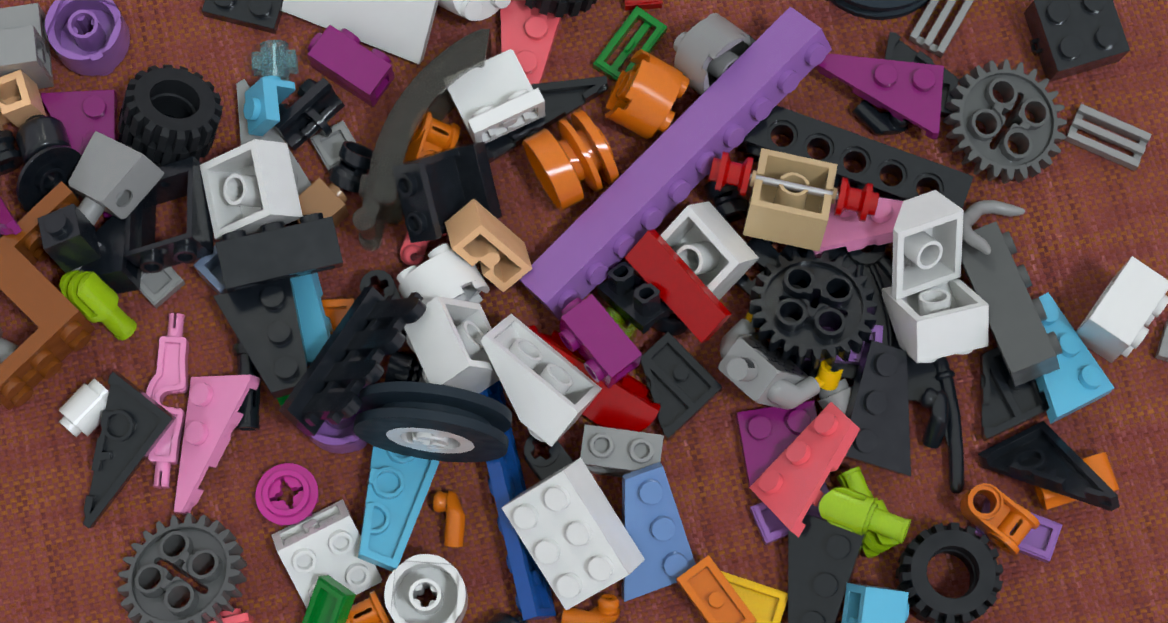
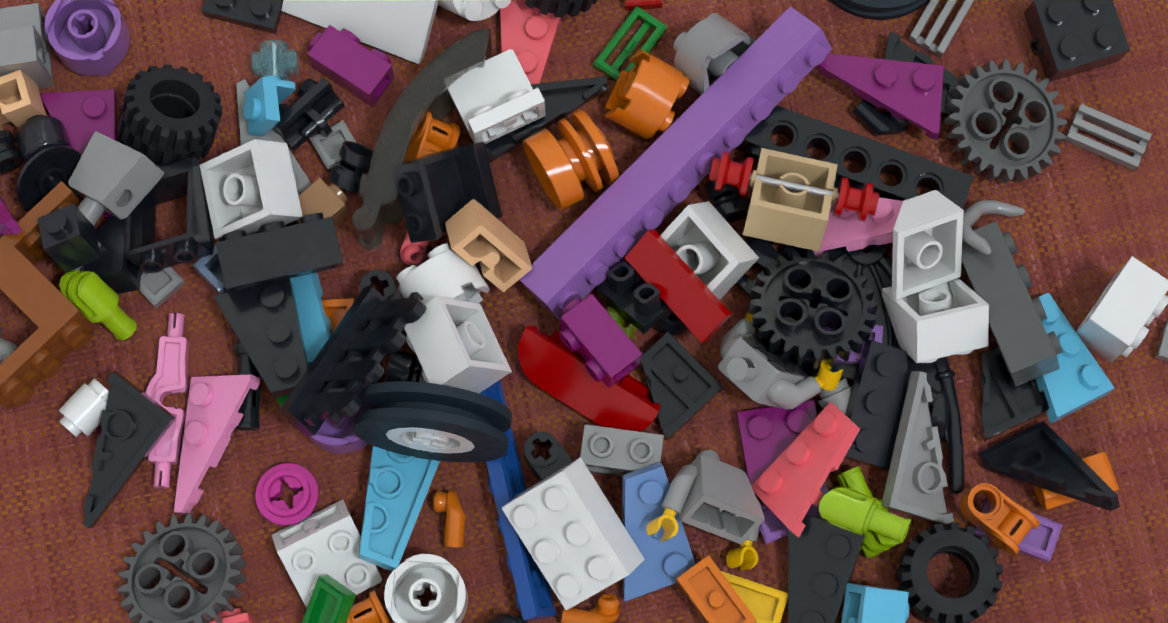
white slope [480,314,602,447] -> none
none -> light grey torso [646,450,765,571]
none -> light grey wing [881,371,954,525]

